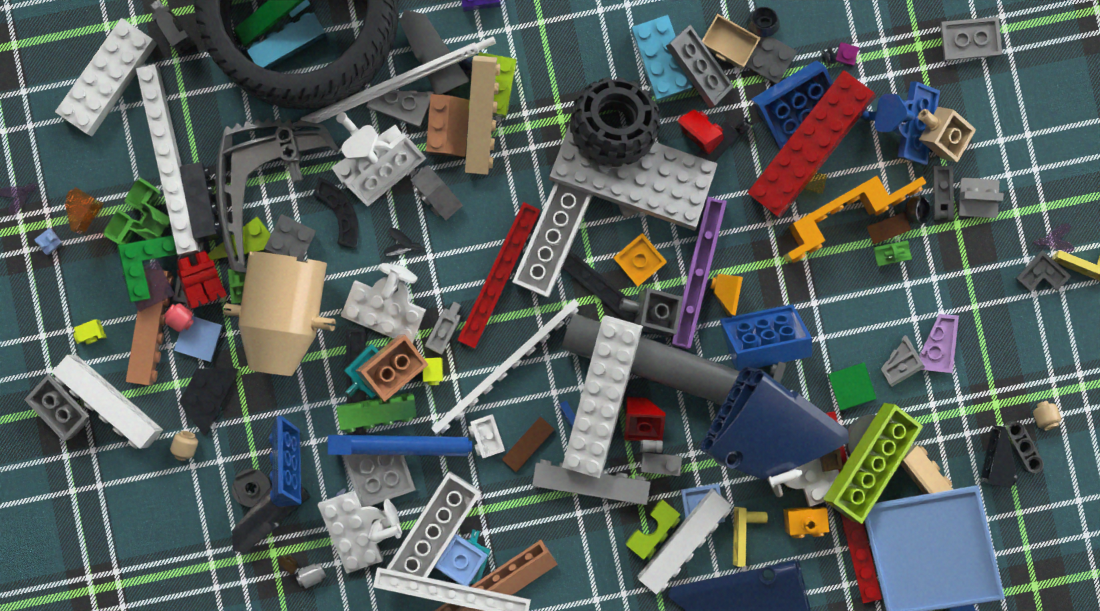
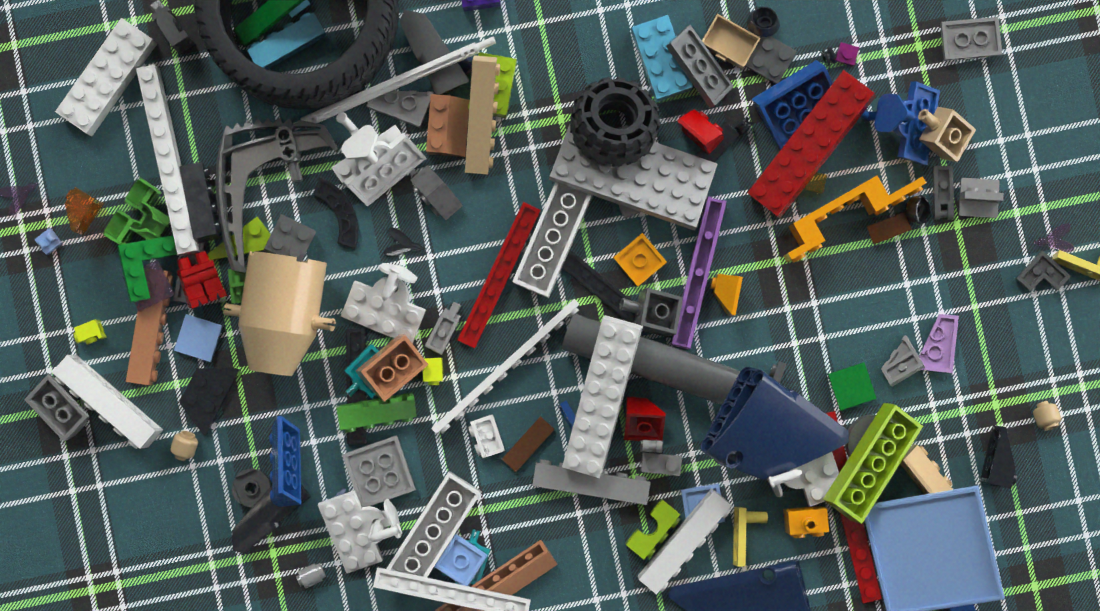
coral head [164,303,194,332] -> none
dark brown plate [277,554,299,575] -> none
blue brick [328,434,473,456] -> none
blue slope [720,304,812,371] -> none
dark brown plate [820,449,843,472] -> none
bright green hips [873,240,912,266] -> none
dark grey beam [1004,421,1044,473] -> none

